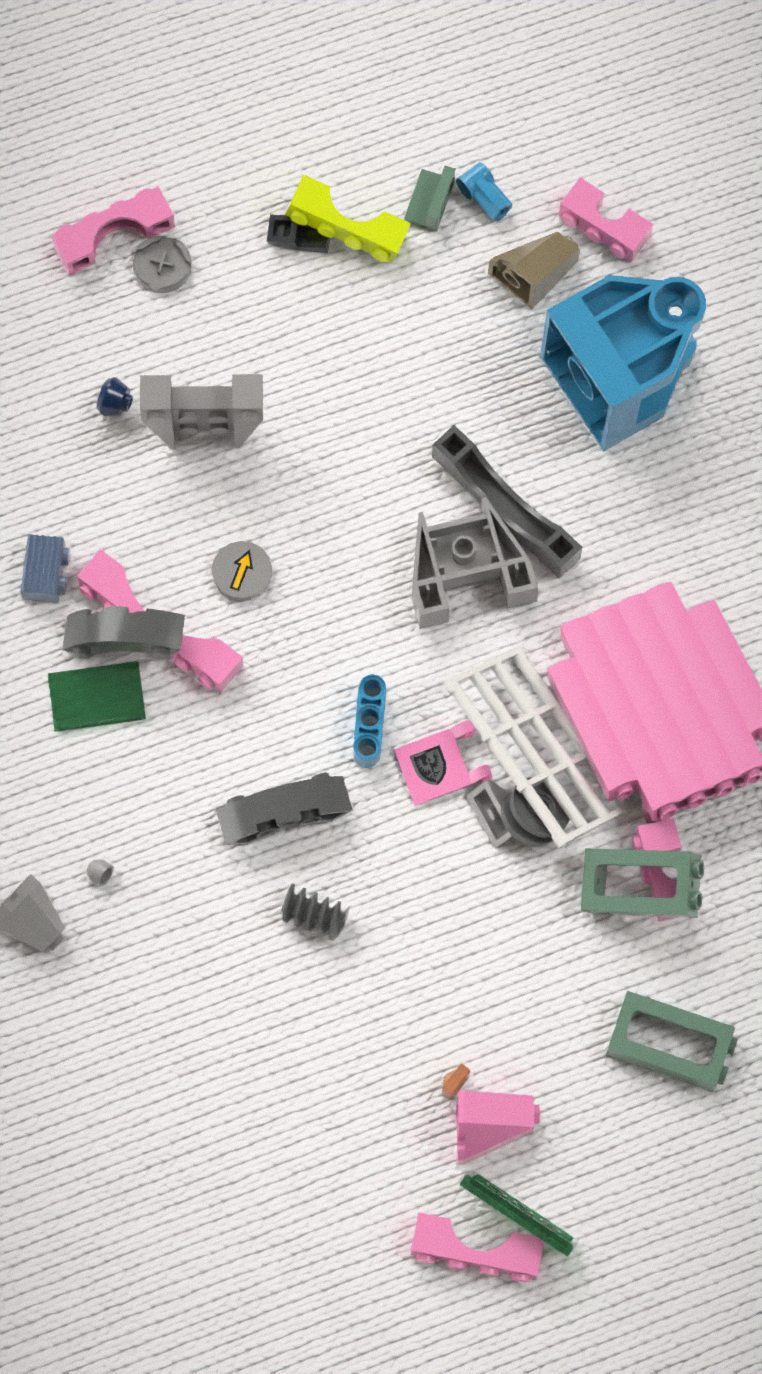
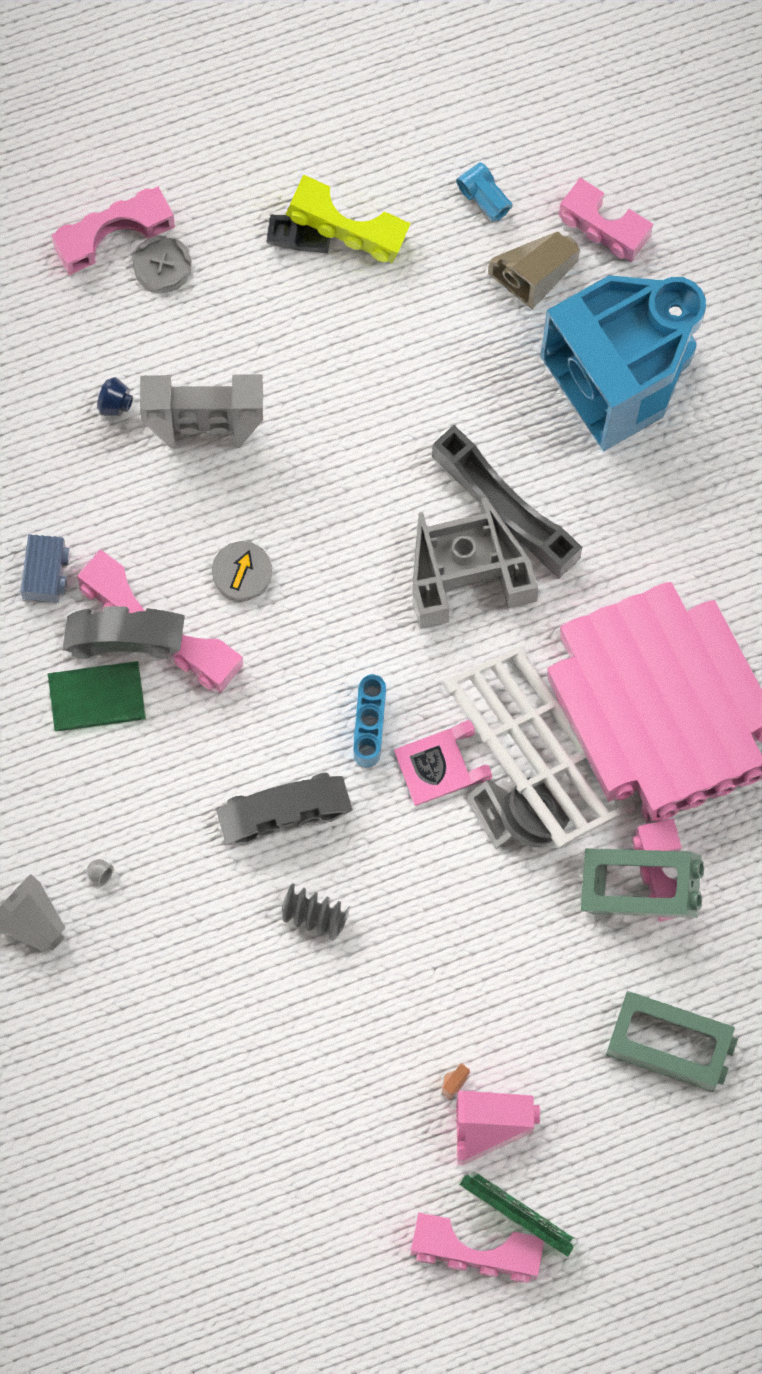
sand green panel [404,165,456,232] -> none

